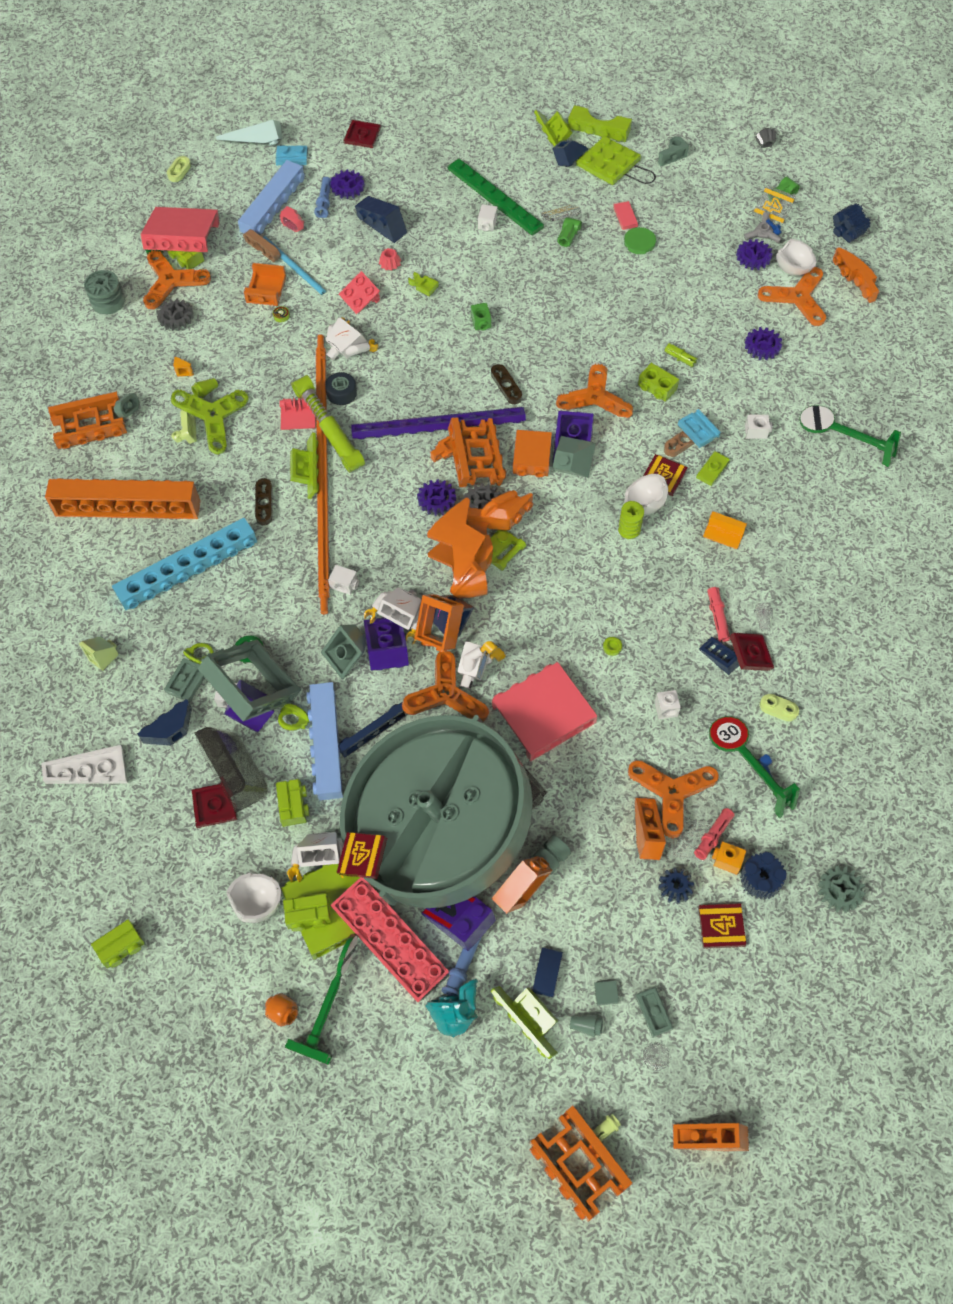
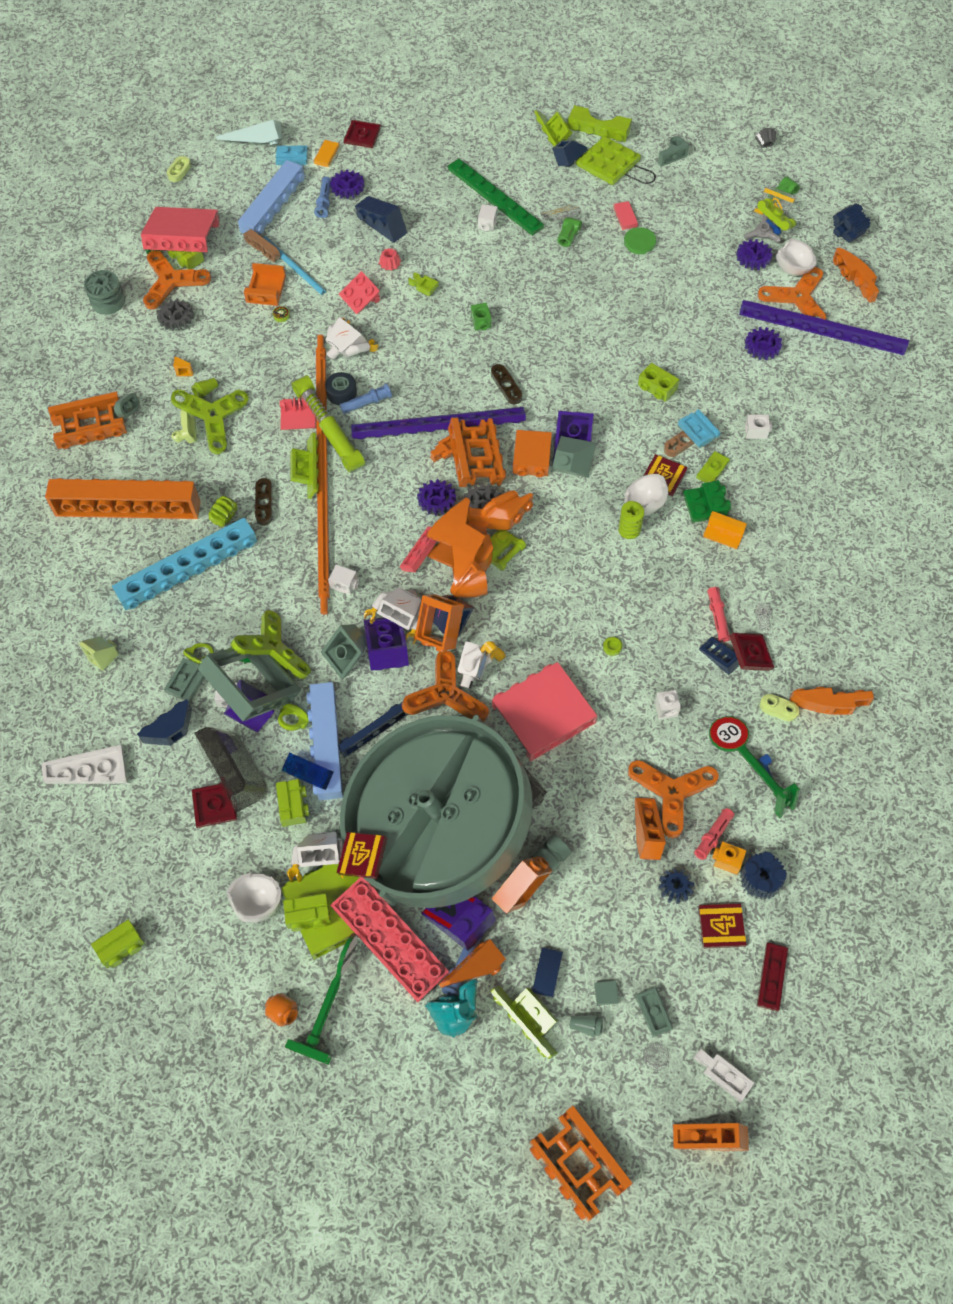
coral rock [280,206,304,232] -> none
orange piece [556,363,633,418] -> none
yellowish green pin [592,1114,621,1142] -> none
lime axle [664,343,698,368] -> none
green piece [799,405,901,467] -> none
sand green gear [817,866,866,913] -> none
none -> lime gear [208,496,237,527]
none -> lime piece [231,610,311,679]
none -> clear blue tile [281,752,334,790]
none -> light orange tile [314,140,339,167]
none -> medium blue pin [339,383,392,414]
none -> coral tile [400,526,437,573]
none -> orange slope [439,939,506,988]
none -> green plate [683,480,731,523]
none -> white plate [693,1049,754,1102]
none -> dark purple plate [739,300,909,356]
none -> lime plate [757,198,796,231]
none -> dark red tile [757,942,788,1012]
none -> orange slope [789,687,874,715]

